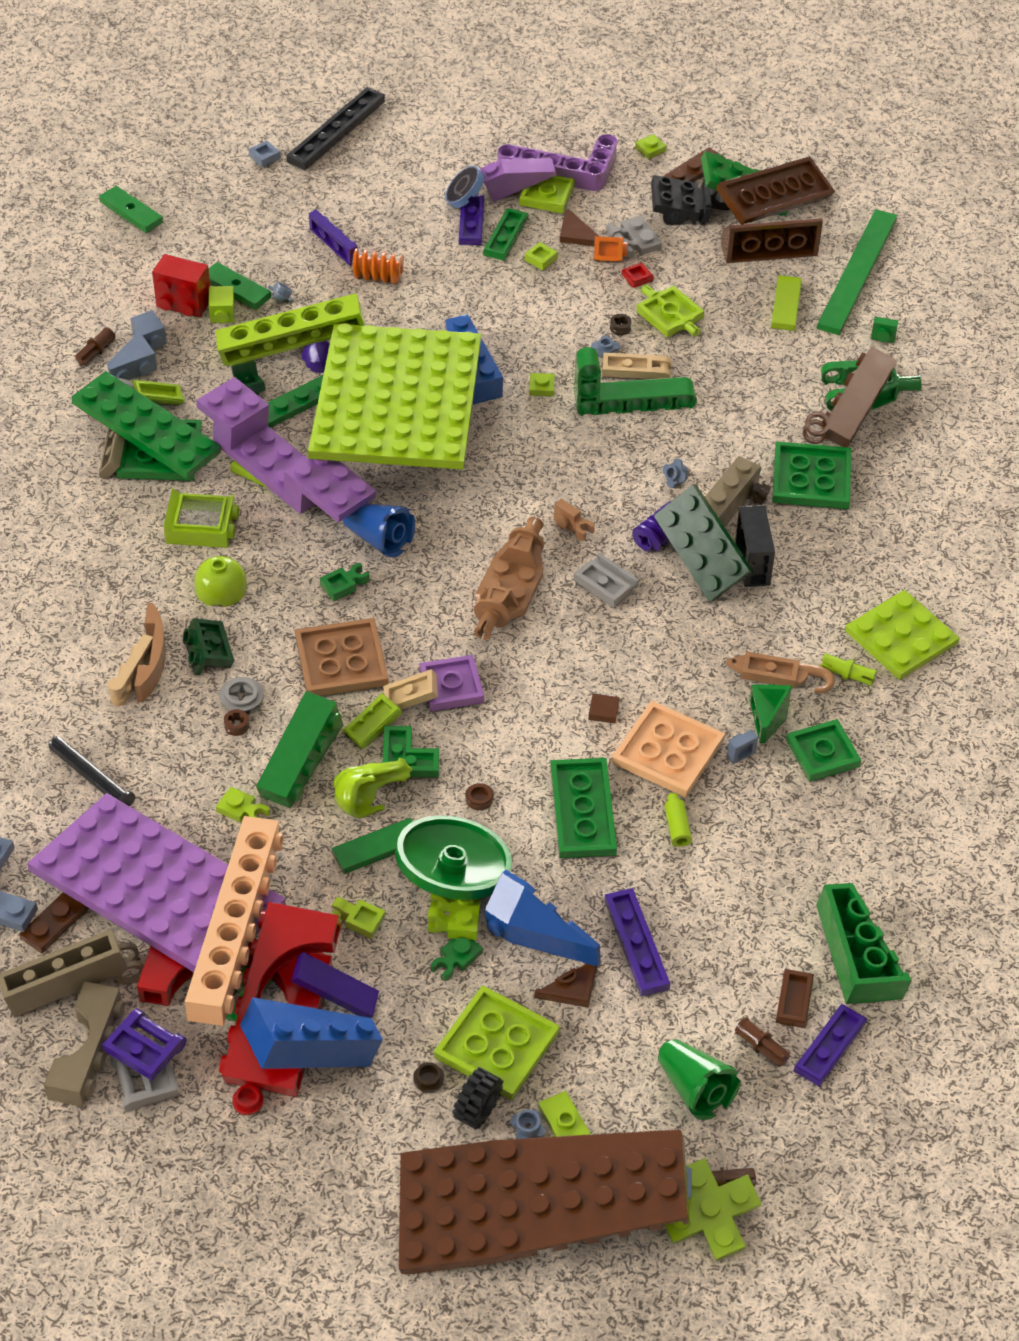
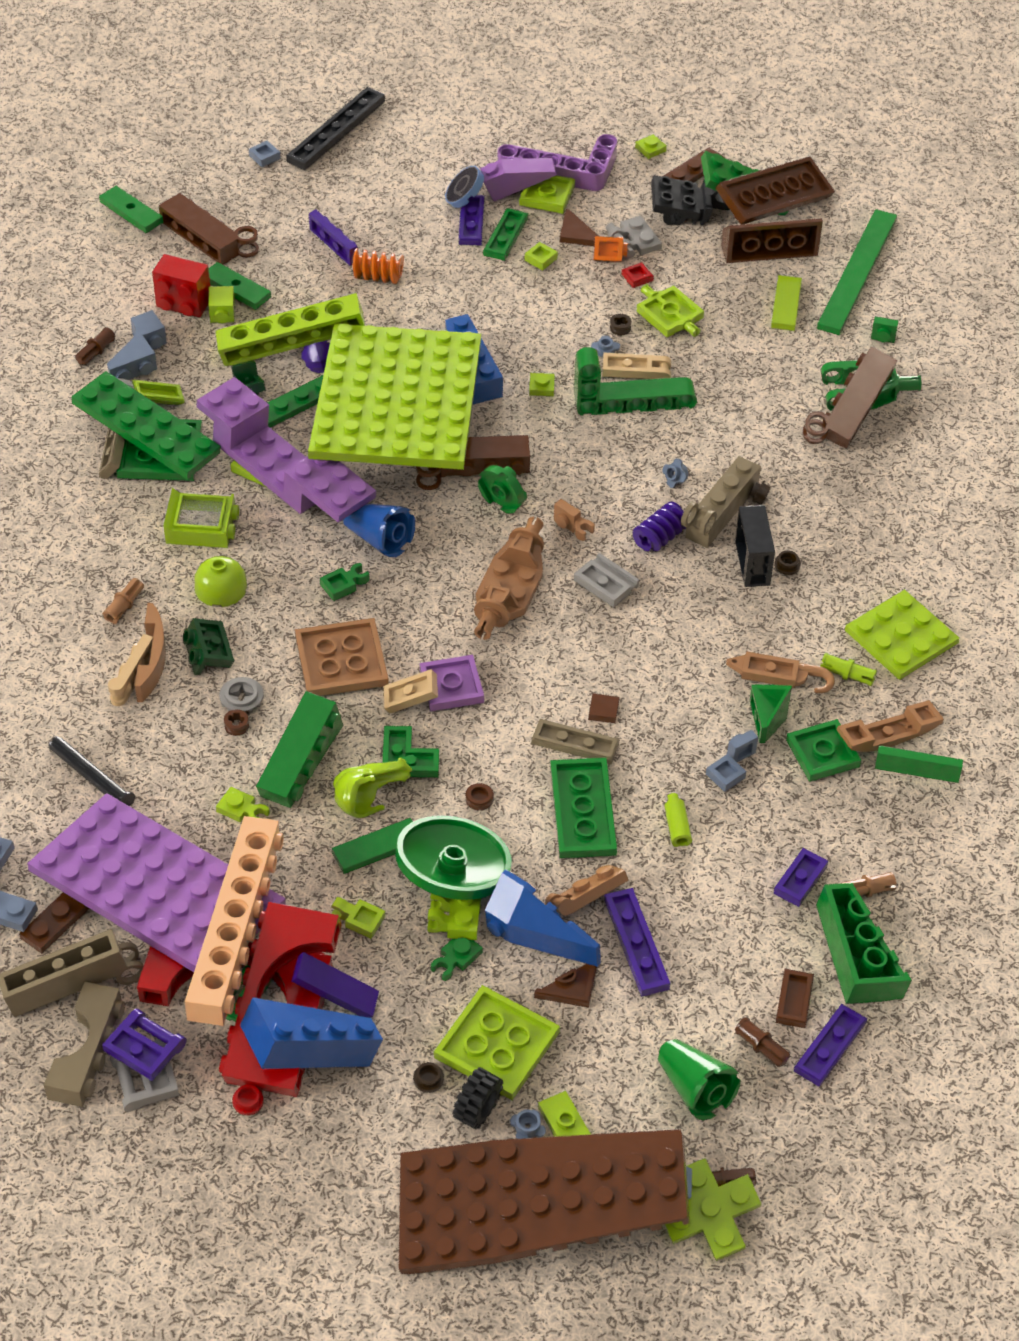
sand blue plate [268,281,293,303] -> none
lime plate [342,693,402,750] -> none
light nougat plate [611,700,725,798] -> none
plate [654,485,753,602] -> none
green plate [772,441,852,509] -> none
none -> medium nougat axle [102,578,144,624]
none -> reddish brown hinge [159,193,259,265]
none -> reddish brown hinge [416,435,530,490]
none -> green plate [478,465,527,514]
none -> dark tan tile [531,719,620,765]
none -> medium nougat plate [545,865,629,916]
none -> sand blue plate [706,754,746,792]
none -> dark brown plate [774,550,801,575]
none -> dark purple plate [774,848,828,907]
none -> medium nougat slope [837,700,944,752]
none -> medium nougat axle [840,872,896,898]
none -> green tile [875,746,963,783]

